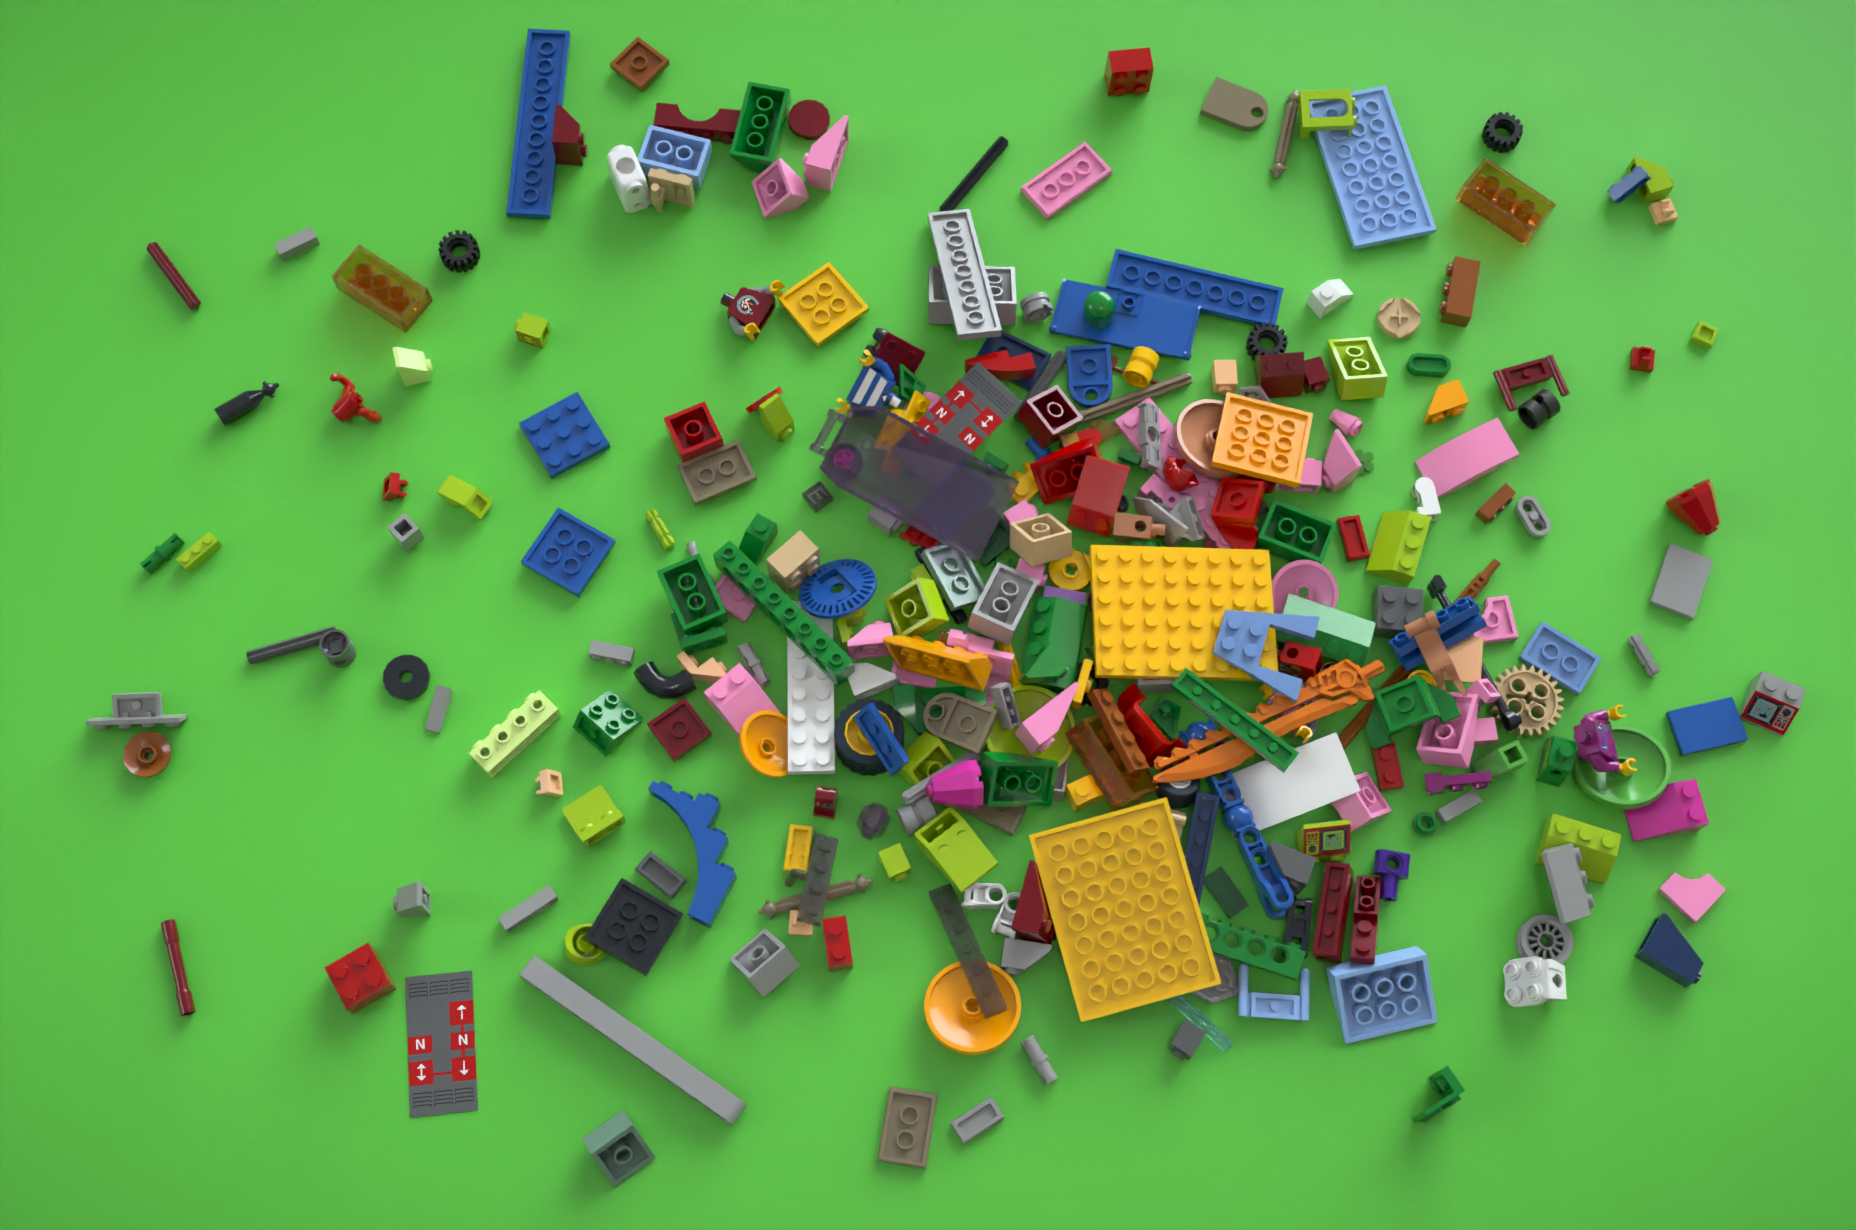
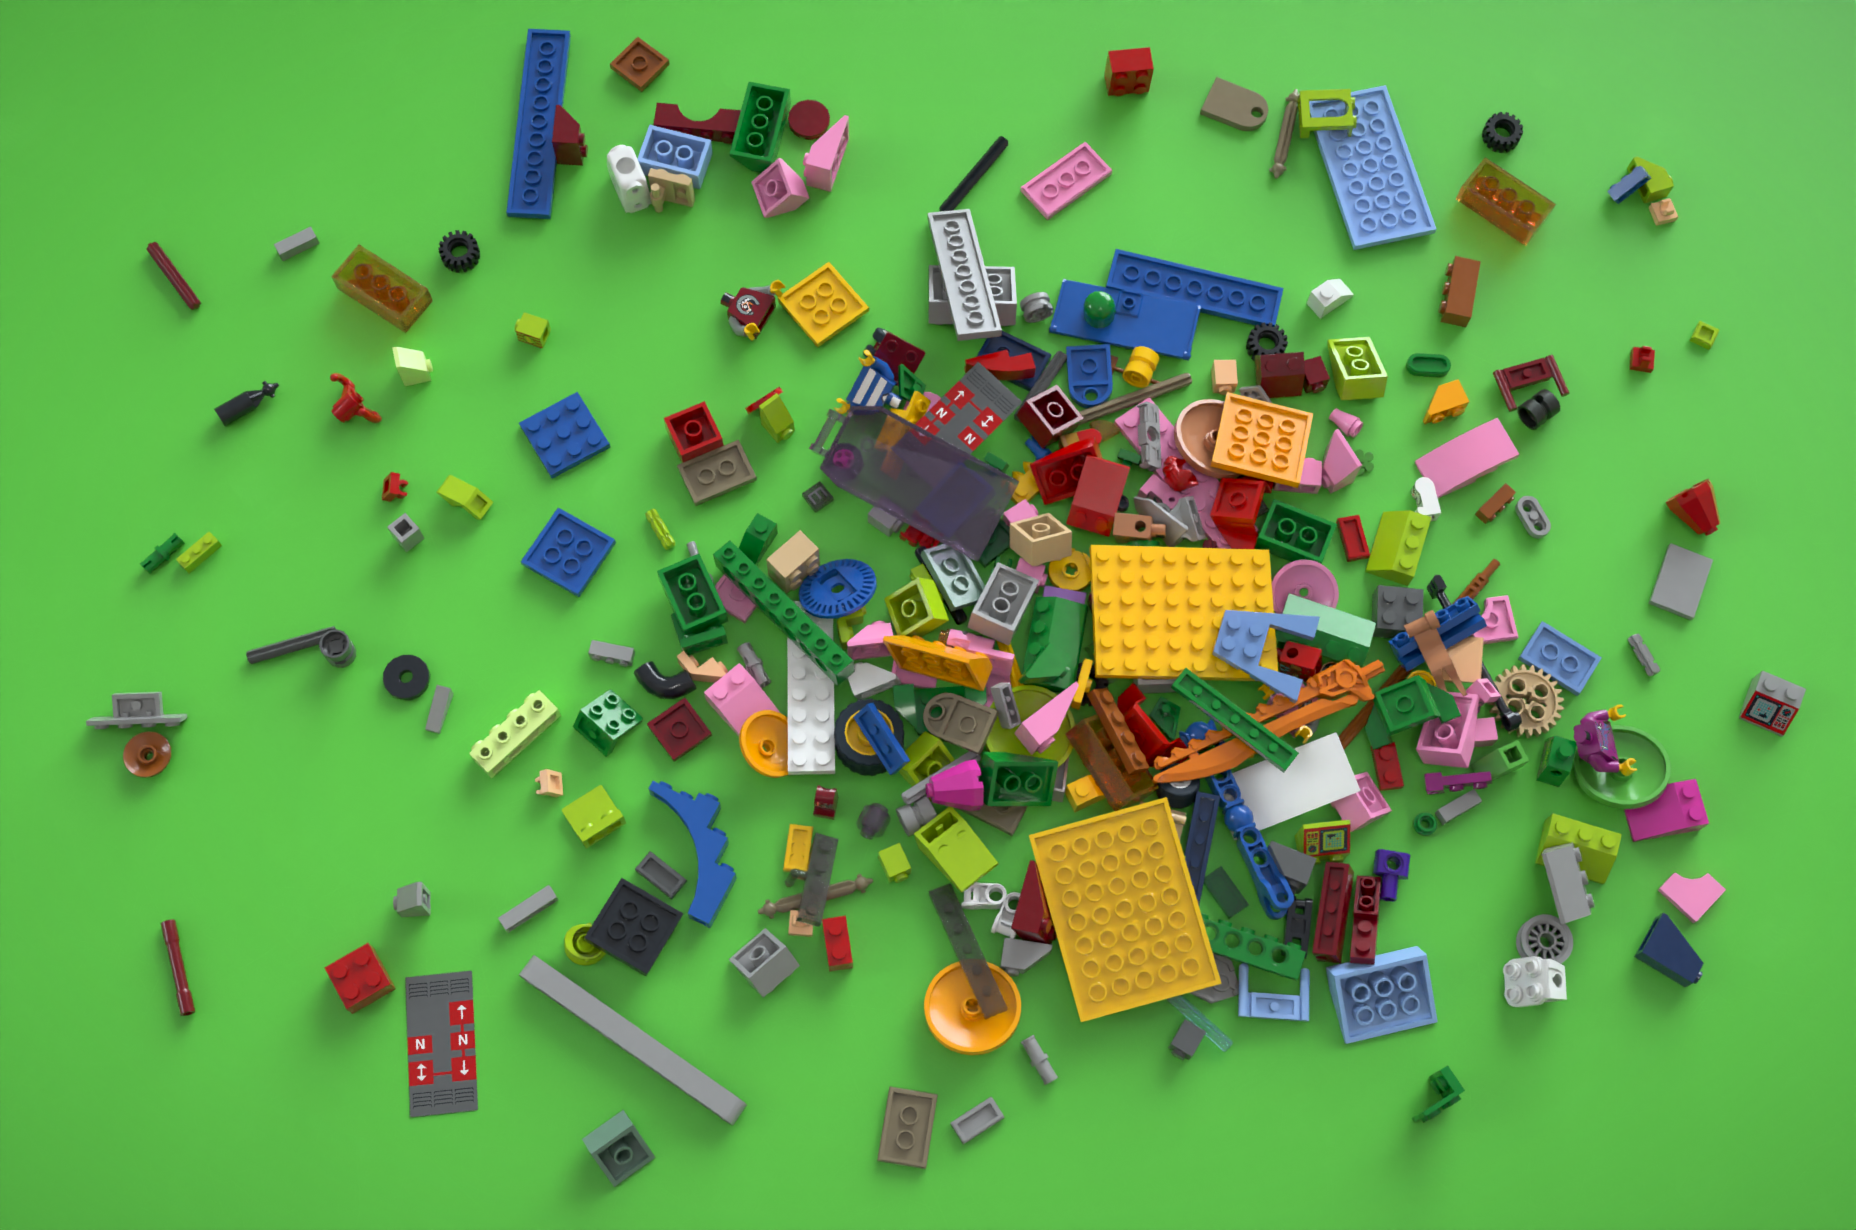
tan tile [1377,298,1420,339] -> none
blue tile [1666,697,1748,756] -> none

